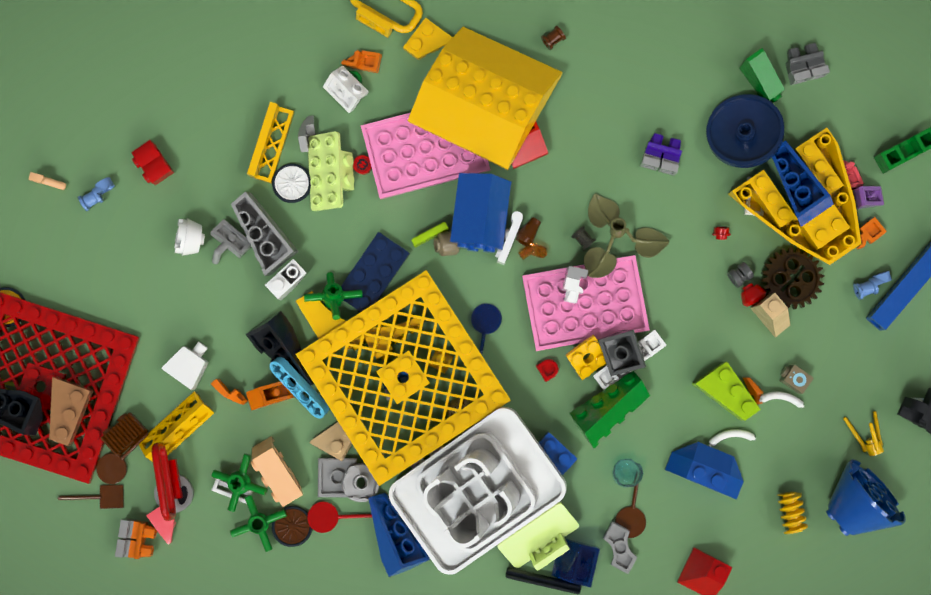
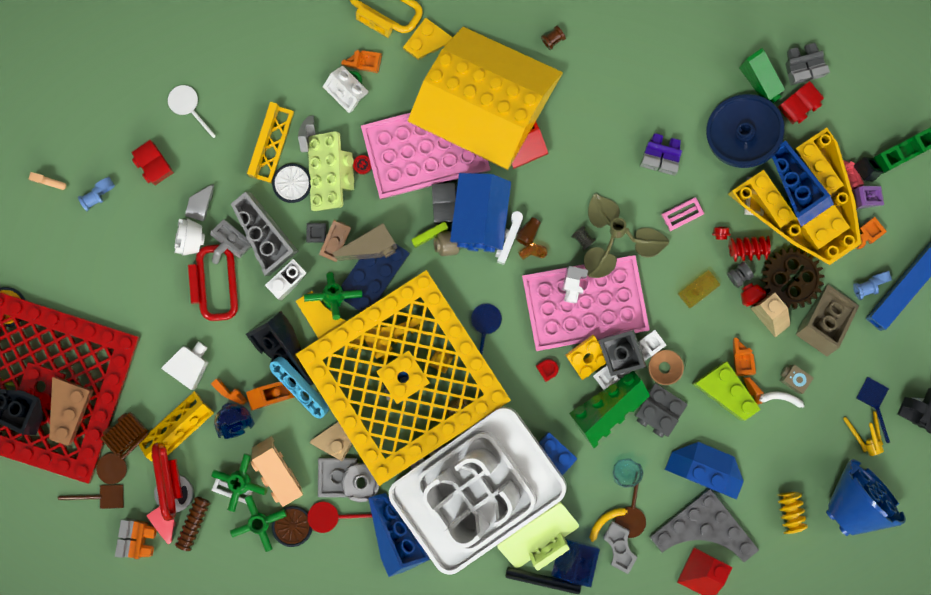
white piece [709,429,756,447] -> none
none -> white piece [168,85,216,138]
none -> reddish brown piece [175,496,211,551]
none -> light grey slope [185,184,214,221]
none -> red bar [188,245,238,321]
none -> clear blue cylinder [214,403,255,439]
none -> dark grey tile [306,223,326,243]
none -> medium nougat plate [319,220,351,262]
none -> dark tan slope [332,223,397,261]
none -> dark grey brick [432,183,457,224]
none -> yellow piece [589,508,628,542]
none -> dark grey plate [634,383,688,438]
none -> medium nougat piece [648,350,684,385]
none -> flat silver plate [649,489,759,562]
none -> bright pink tile [661,197,704,231]
none -> clear yellow plate [678,270,720,309]
none -> red piece [728,236,771,262]
none -> orange slope [733,338,756,376]
none -> red brick [778,81,824,125]
none -> dark tan slope [796,285,859,356]
none -> black slope [854,157,884,181]
none -> clear blue piece [856,377,890,443]

